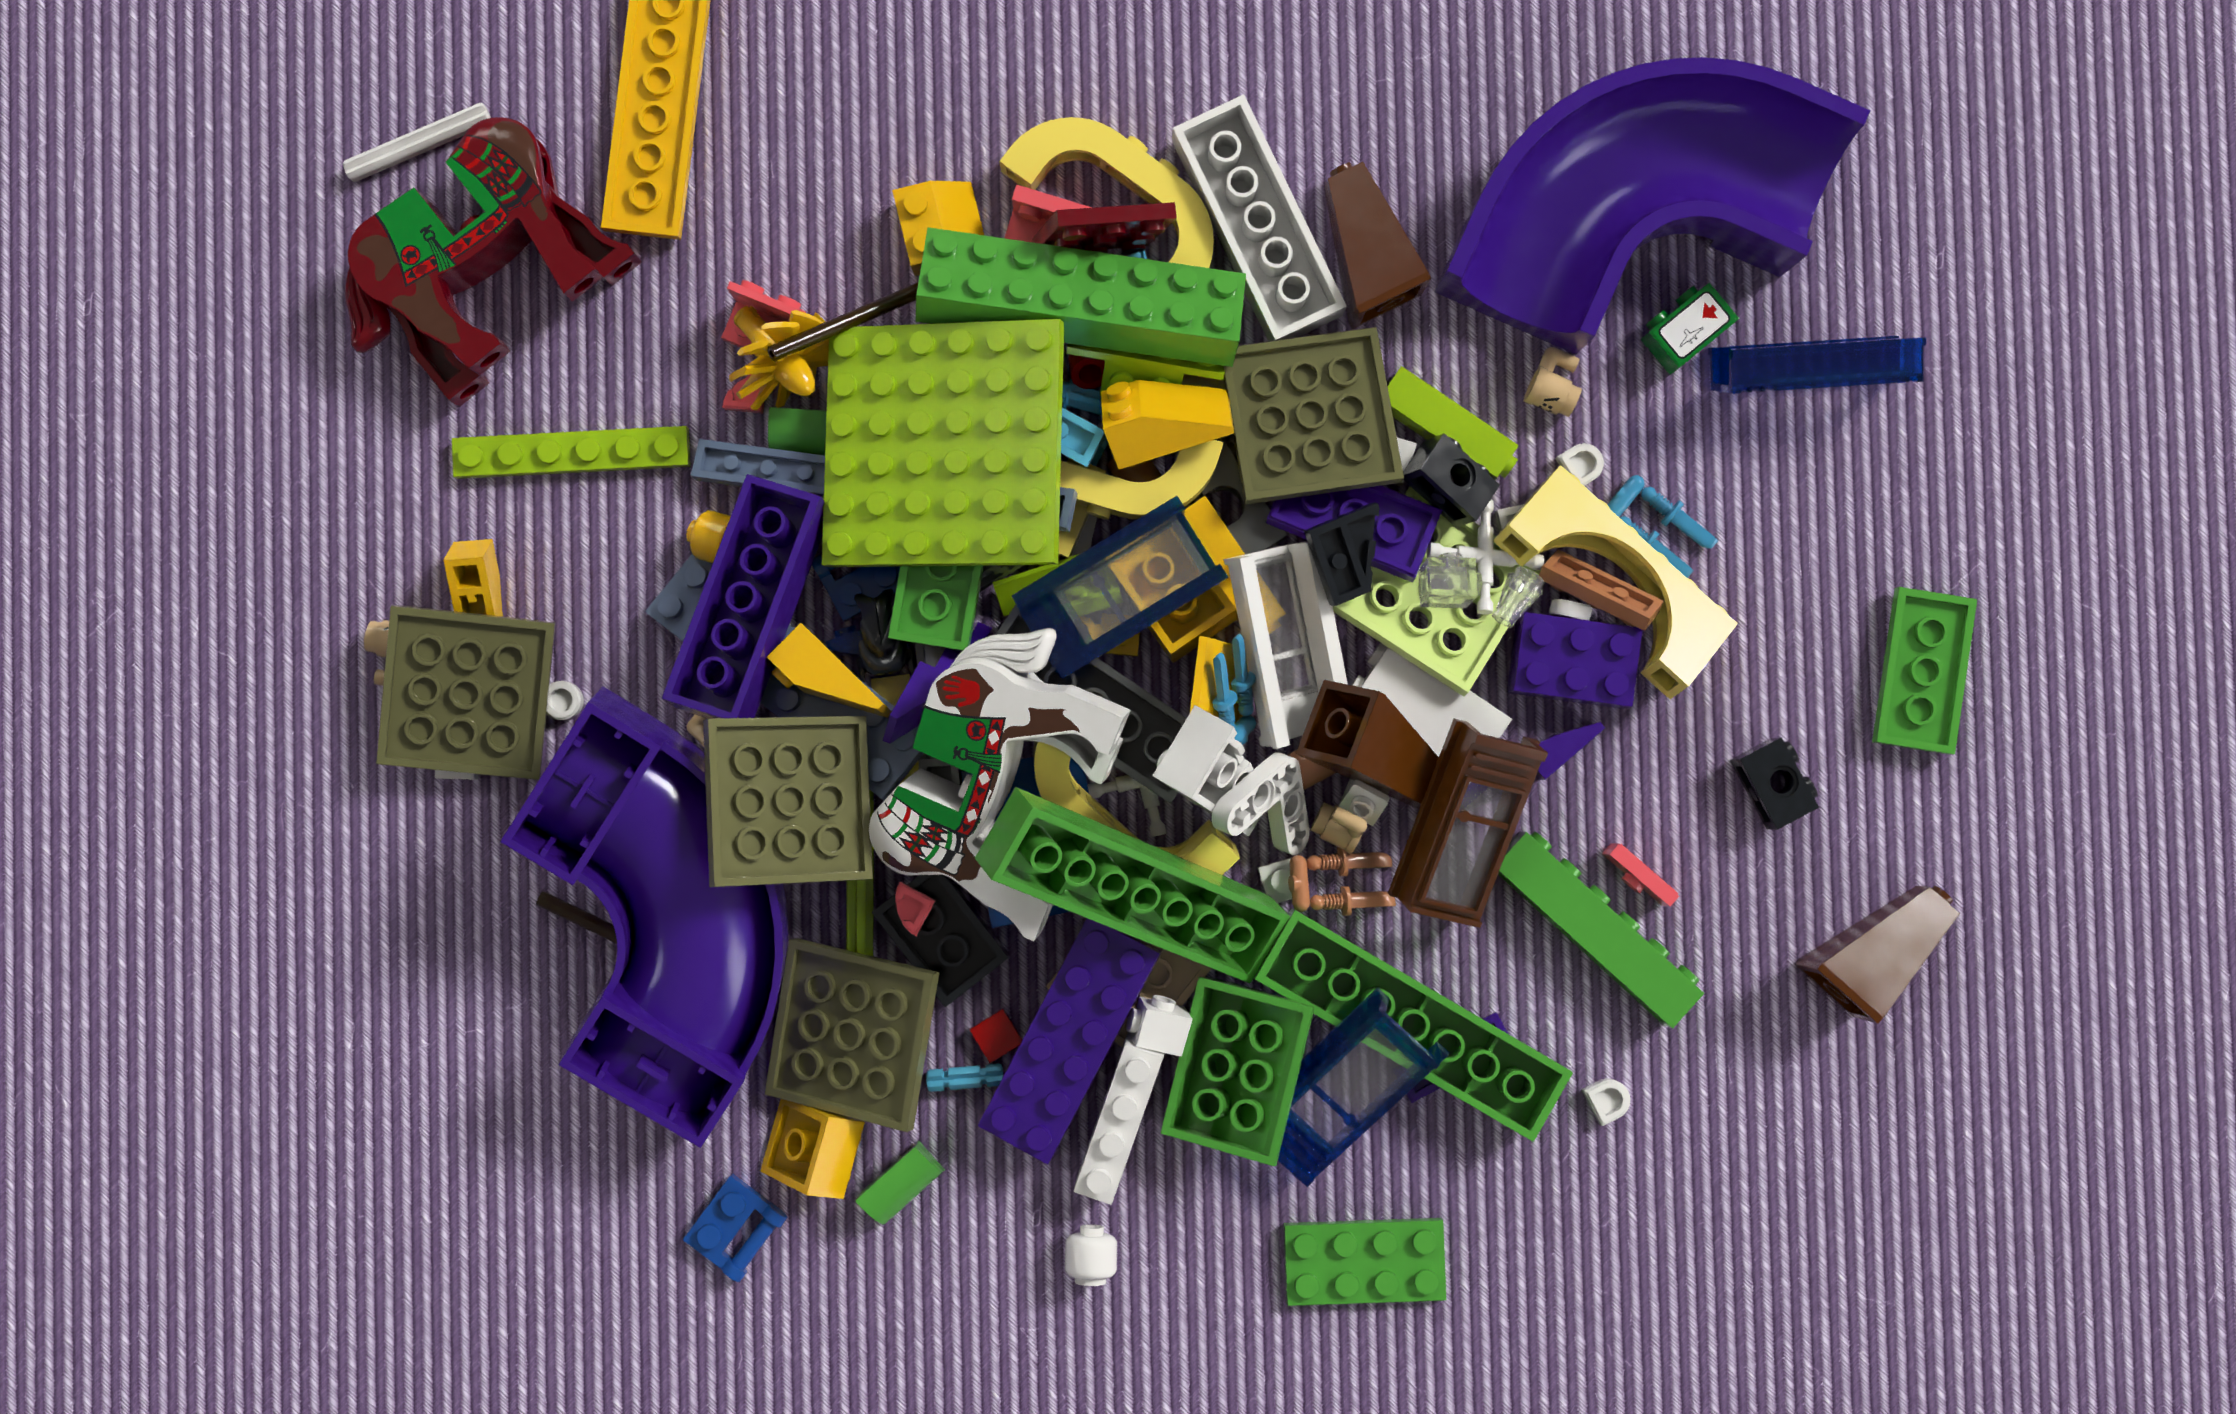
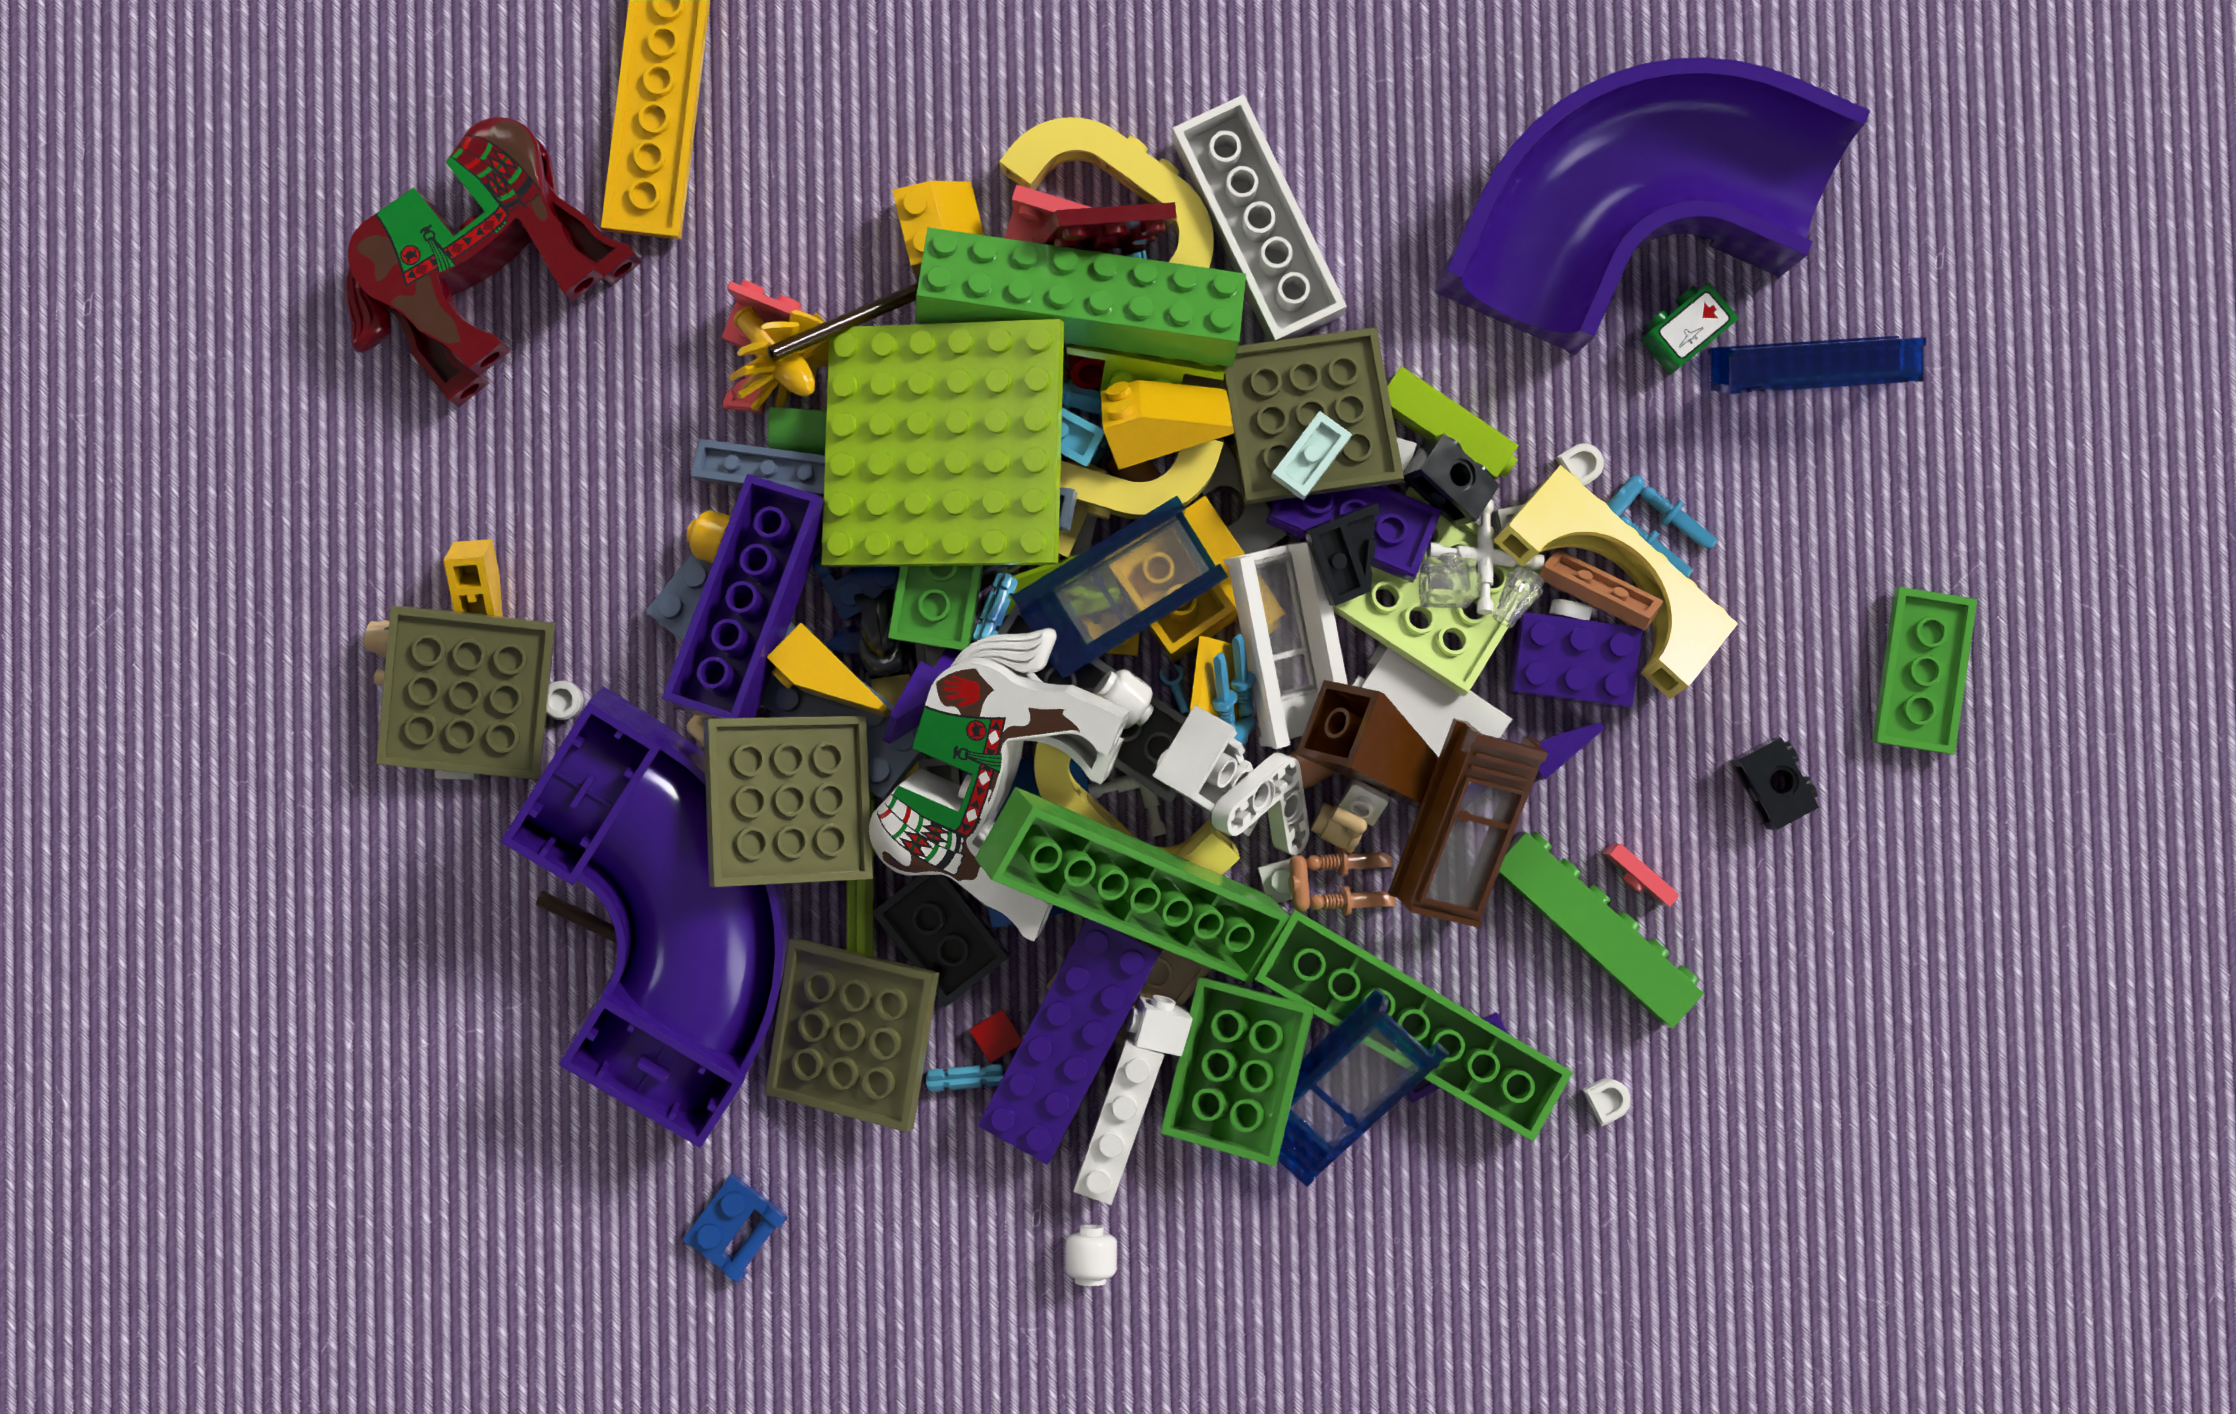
white axle [343,103,491,182] -> none
lime plate [452,426,691,479] -> none
yellow slope [760,1099,865,1199] -> none
bright green brick [855,1140,945,1225] -> none
coral tile [895,881,936,936] -> none
bright green plate [1284,1218,1446,1306] -> none
reddish brown slope [1324,162,1431,329] -> none
tan piece [1523,347,1582,417] -> none
slope [1795,886,1960,1024] -> none
none -> medium azure axle [972,572,1018,642]
none -> white head [1093,669,1154,729]
none -> medium azure hand [1160,664,1190,716]
none -> light aqua plate [1271,411,1352,501]

